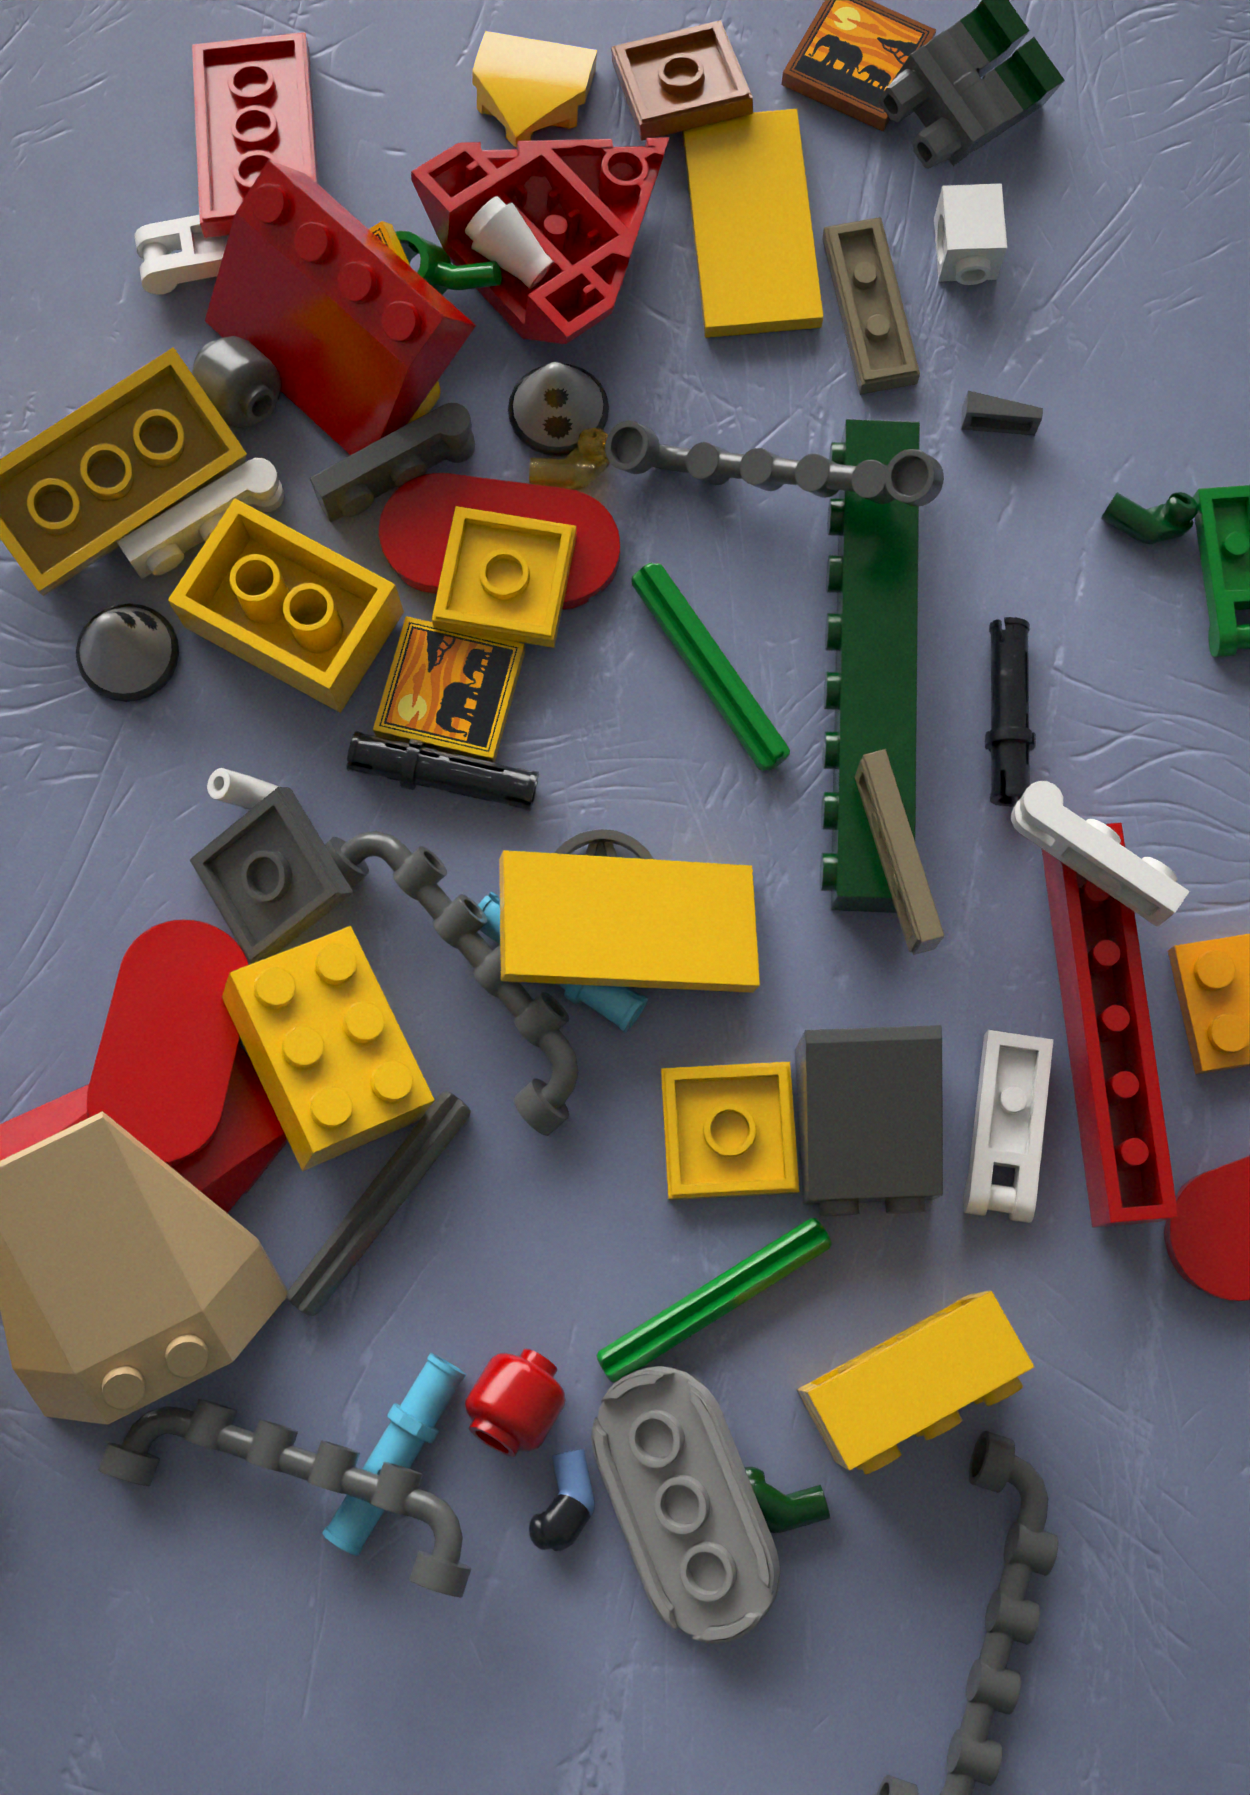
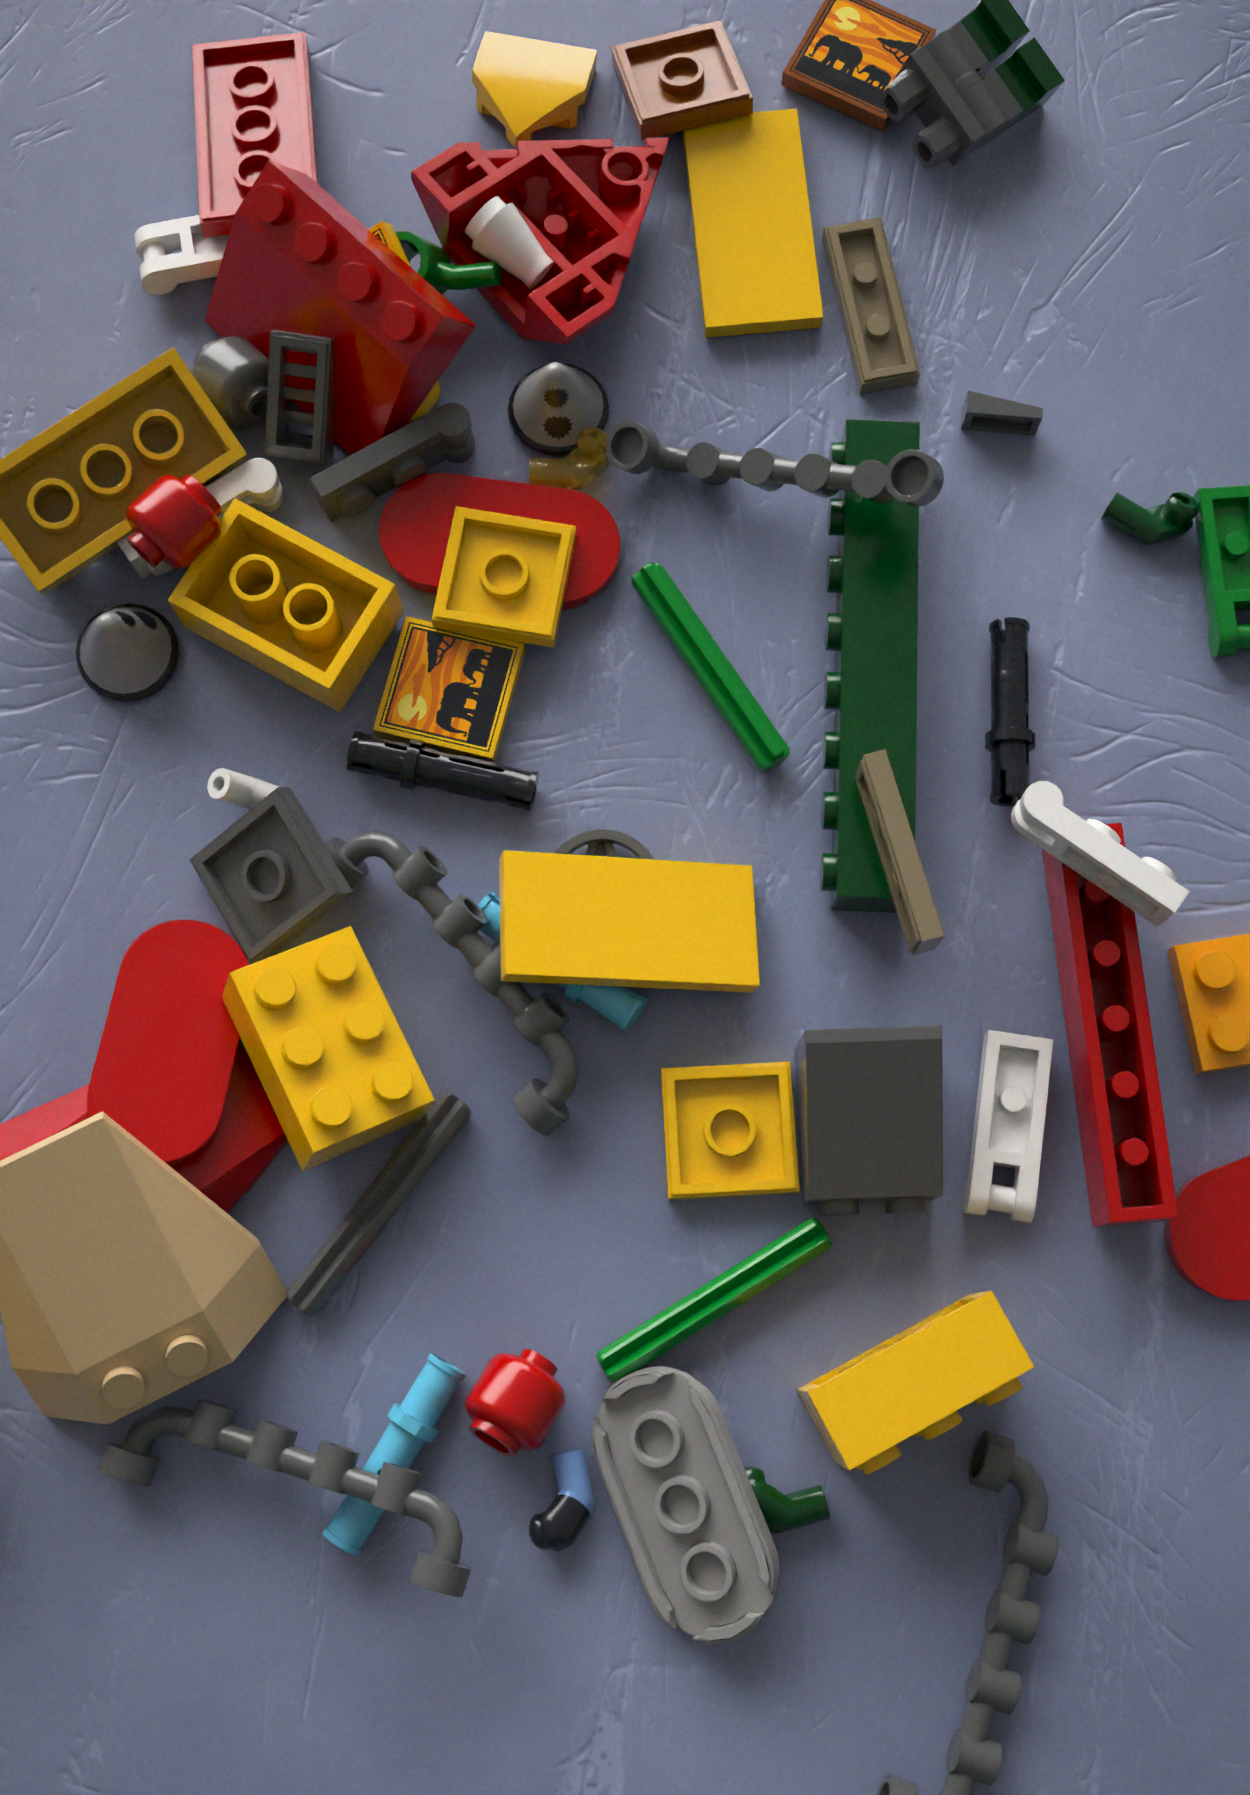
white brick [934,184,1007,285] -> none
none -> red head [126,474,223,569]
none -> dark grey slope [264,330,335,464]

